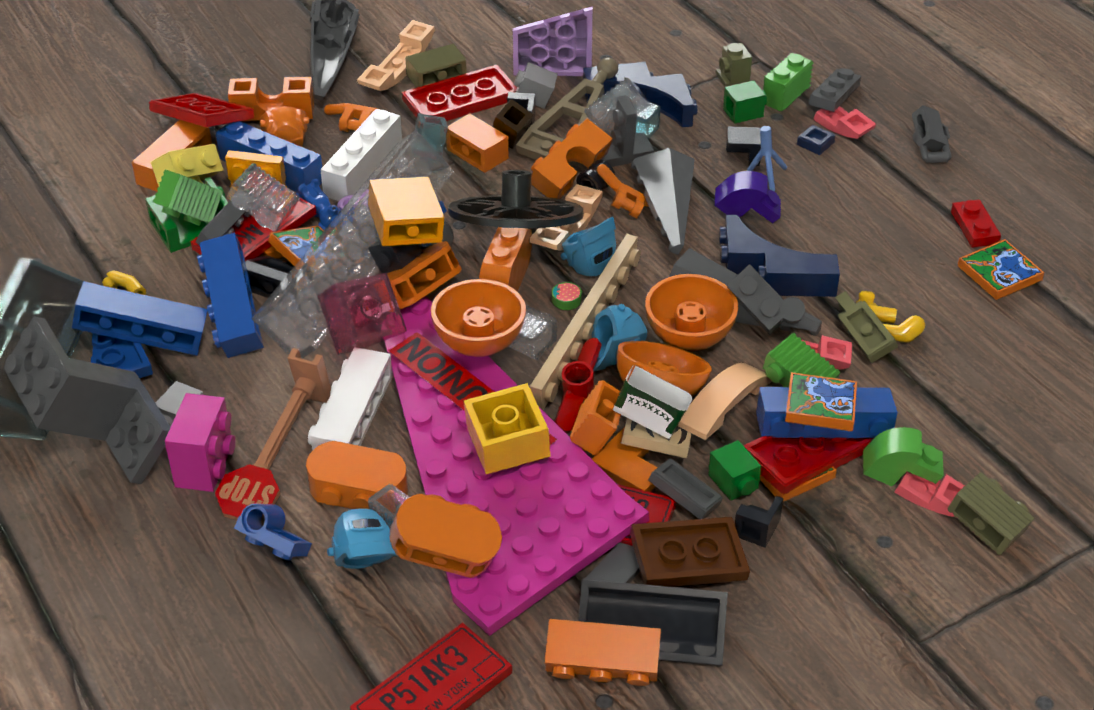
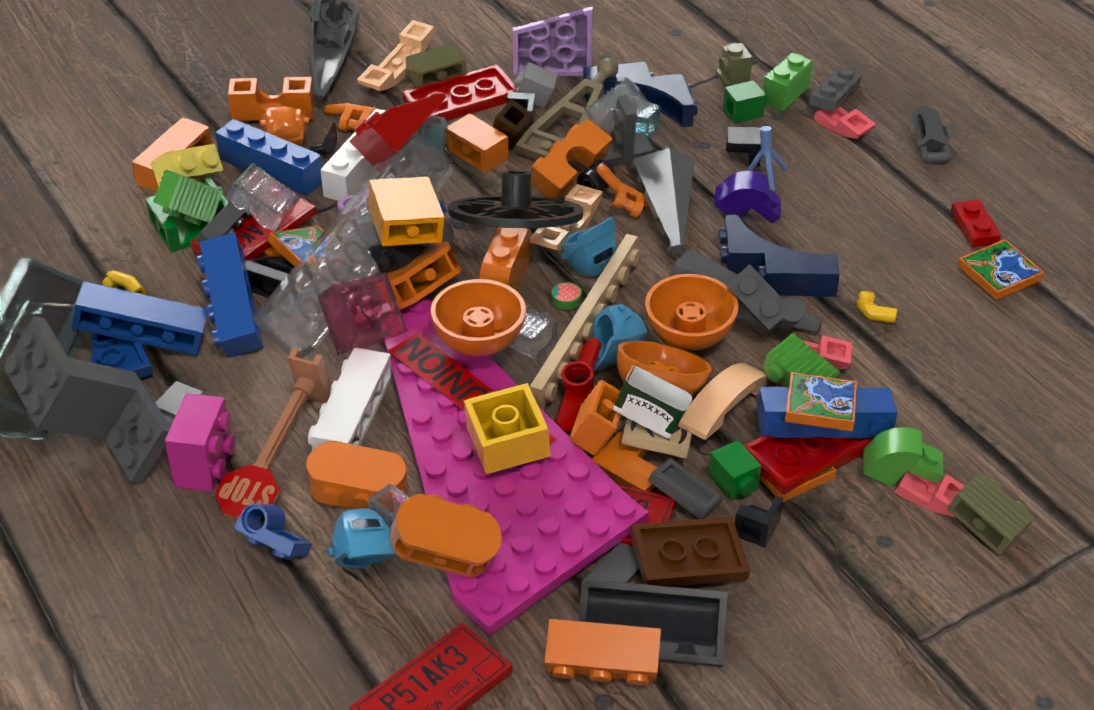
red tile [149,93,254,127] -> none
light orange plate [225,150,287,191] -> none
blue animal [295,178,352,234] -> none
dark blue tile [797,125,835,155] -> none
olive hinge [835,291,898,363] -> none
yellow arm [883,315,925,343] -> none
none -> black bar [310,122,337,155]
none -> red slope [349,92,447,166]

